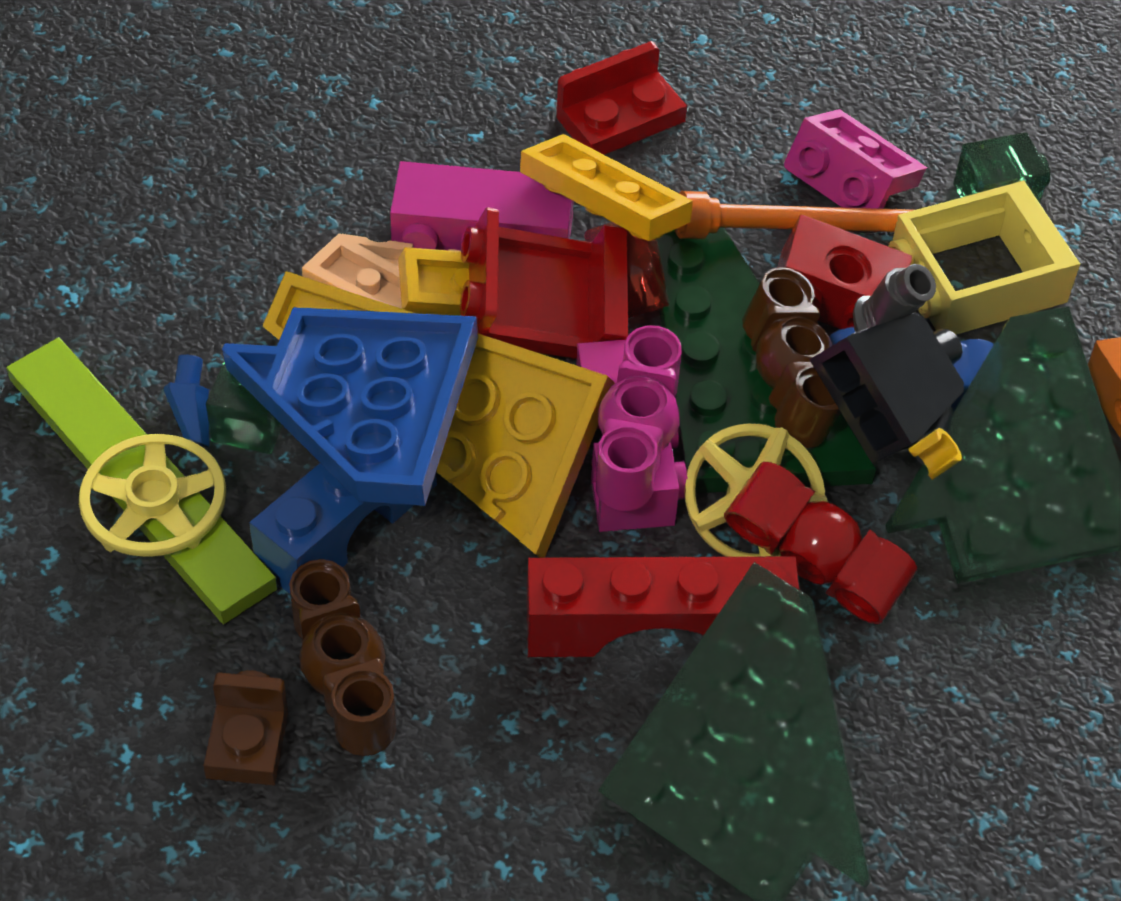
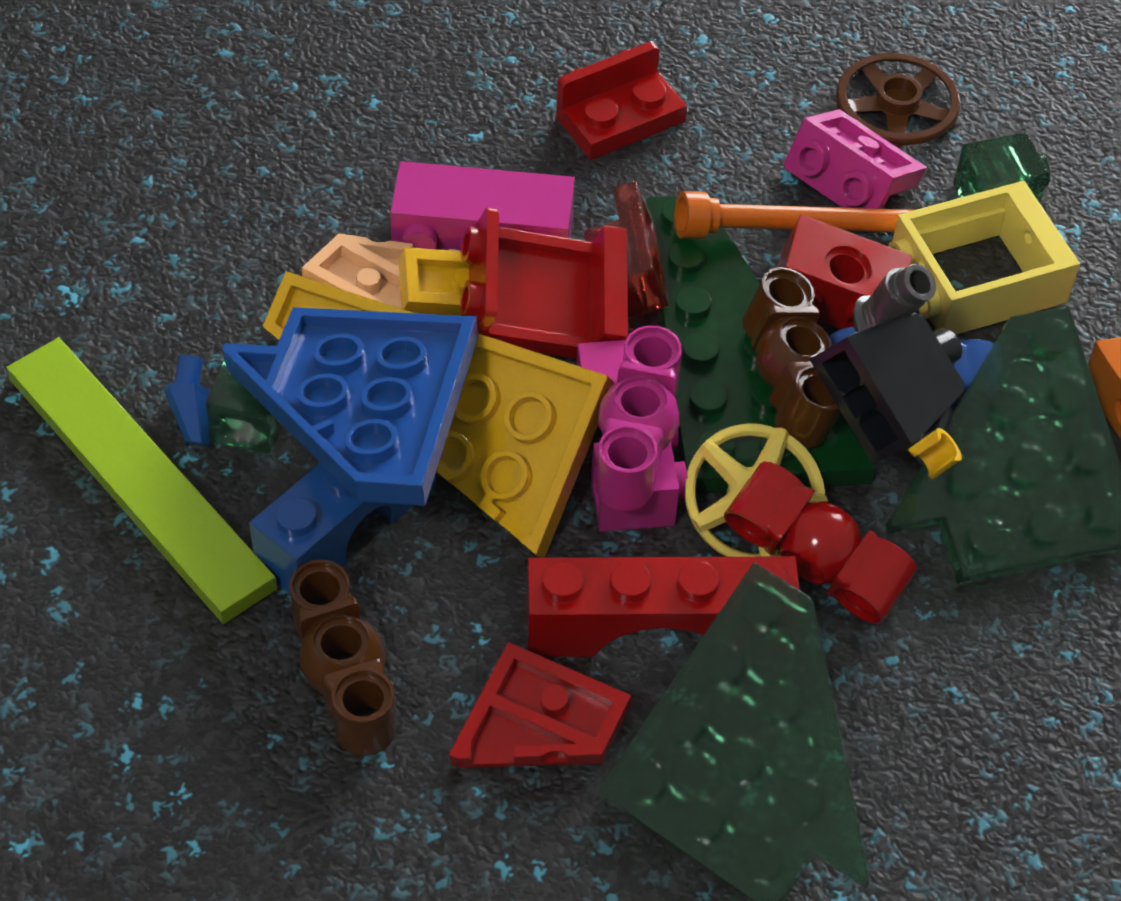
light yellow wheel [79,434,227,557] -> none
reddish brown bracket [203,670,288,786] -> none
yellow plate [520,134,693,241] -> none
none -> red wing [449,642,632,768]
none -> reddish brown wheel [836,53,960,148]

